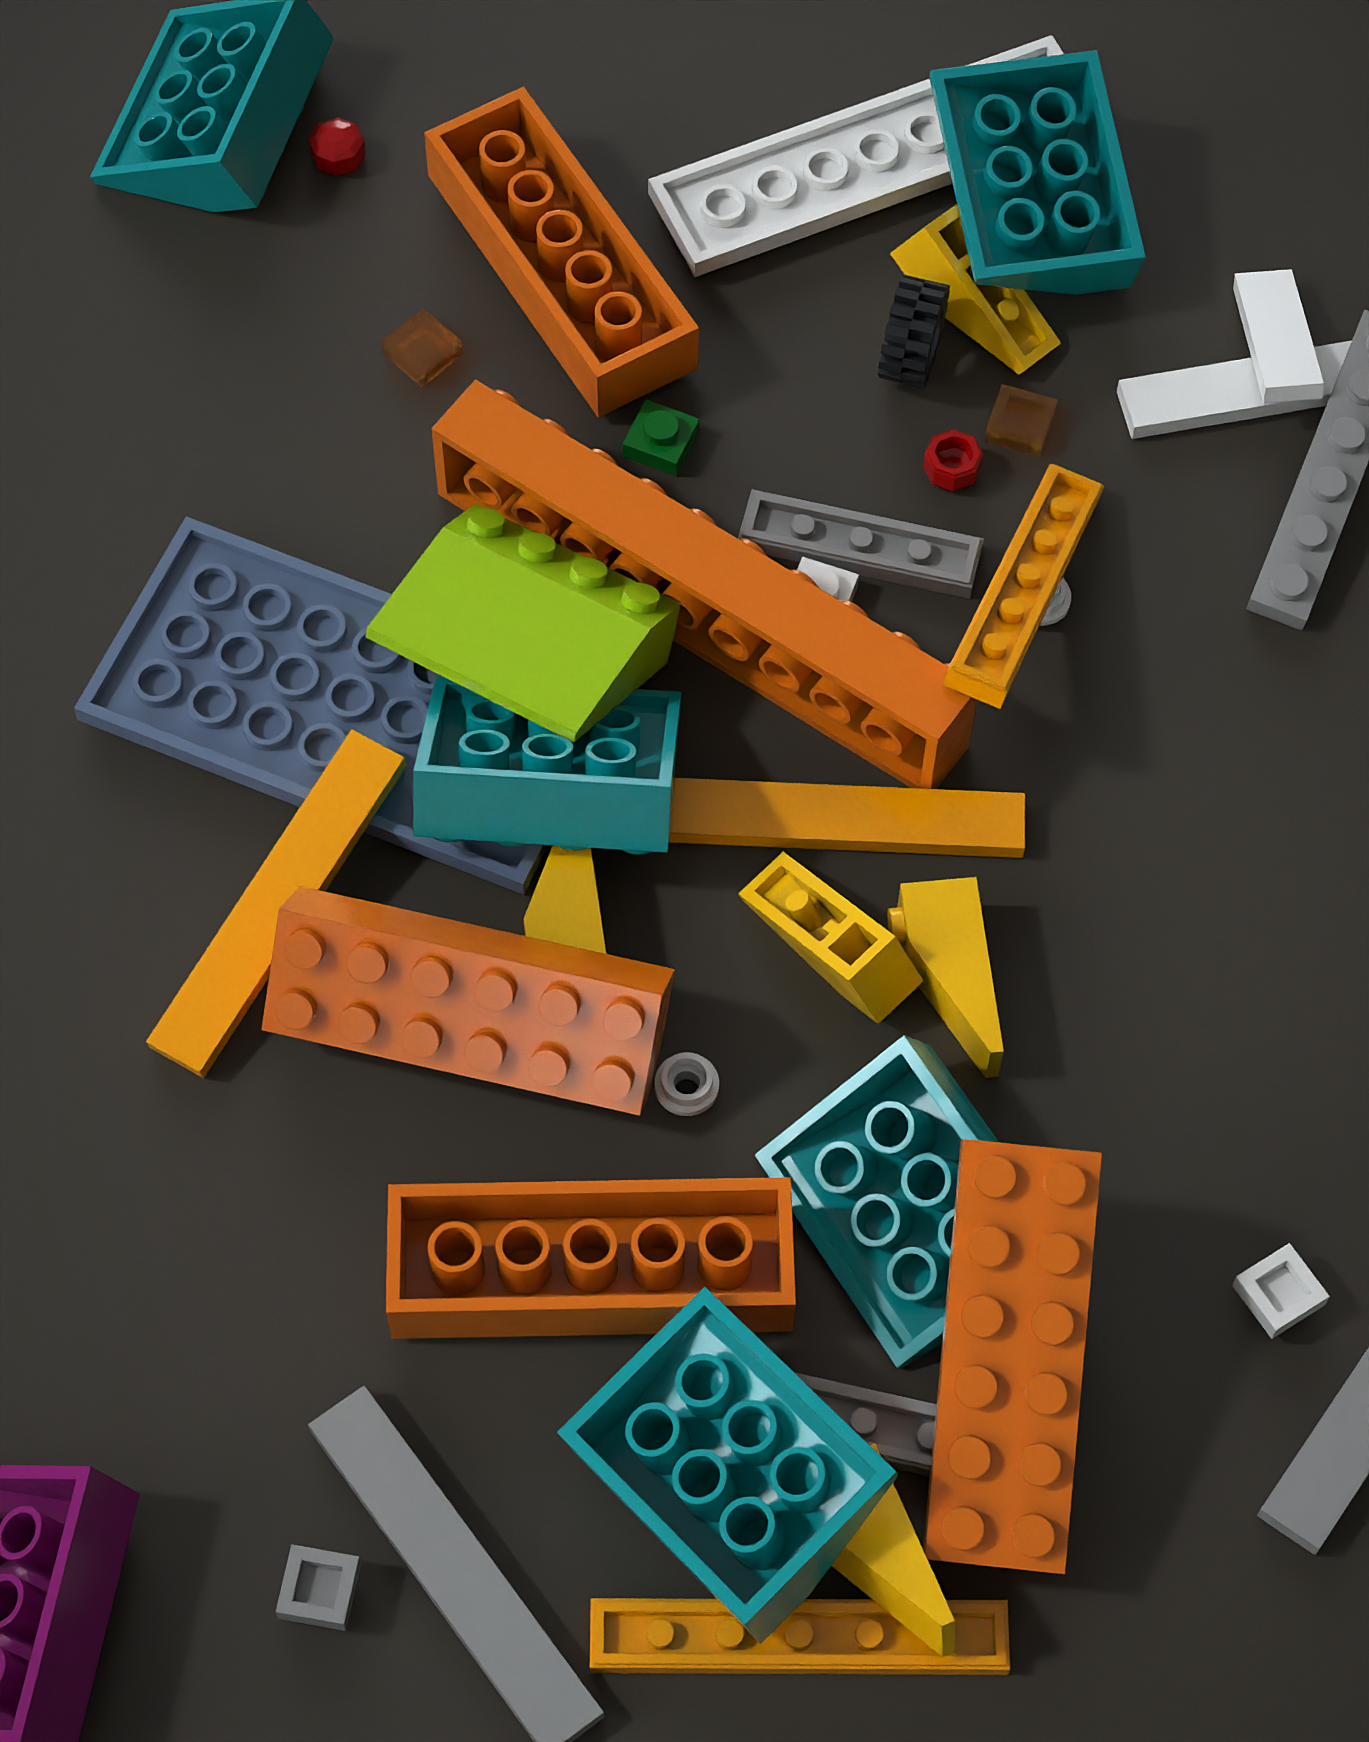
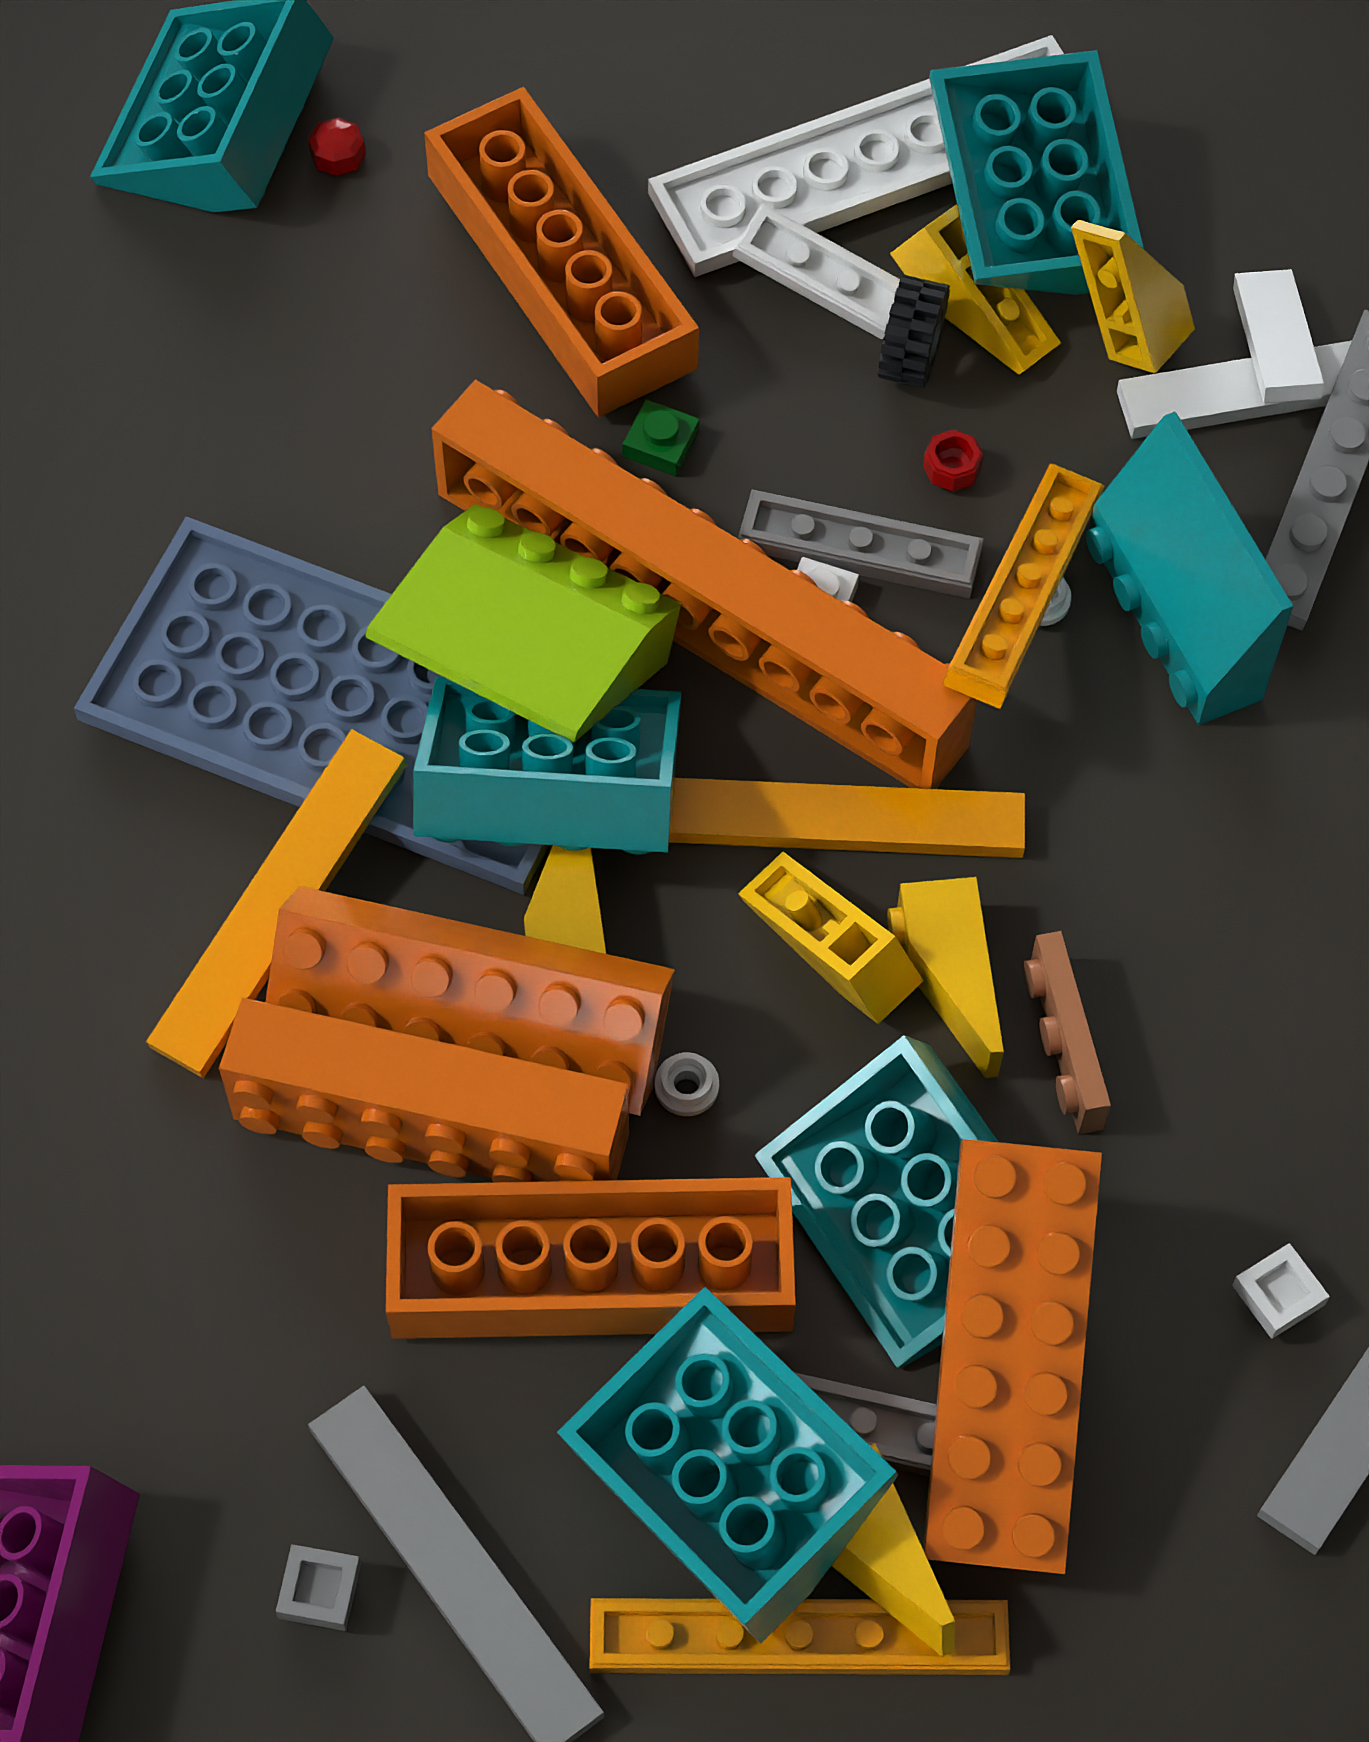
clear orange tile [381,308,464,387] -> none
clear orange tile [984,384,1058,457] -> none
none -> orange brick [219,997,629,1183]
none -> white tile [732,203,900,340]
none -> nougat plate [1024,931,1111,1135]
none -> yellow slope [1071,220,1195,374]
none -> teal slope [1086,411,1293,726]

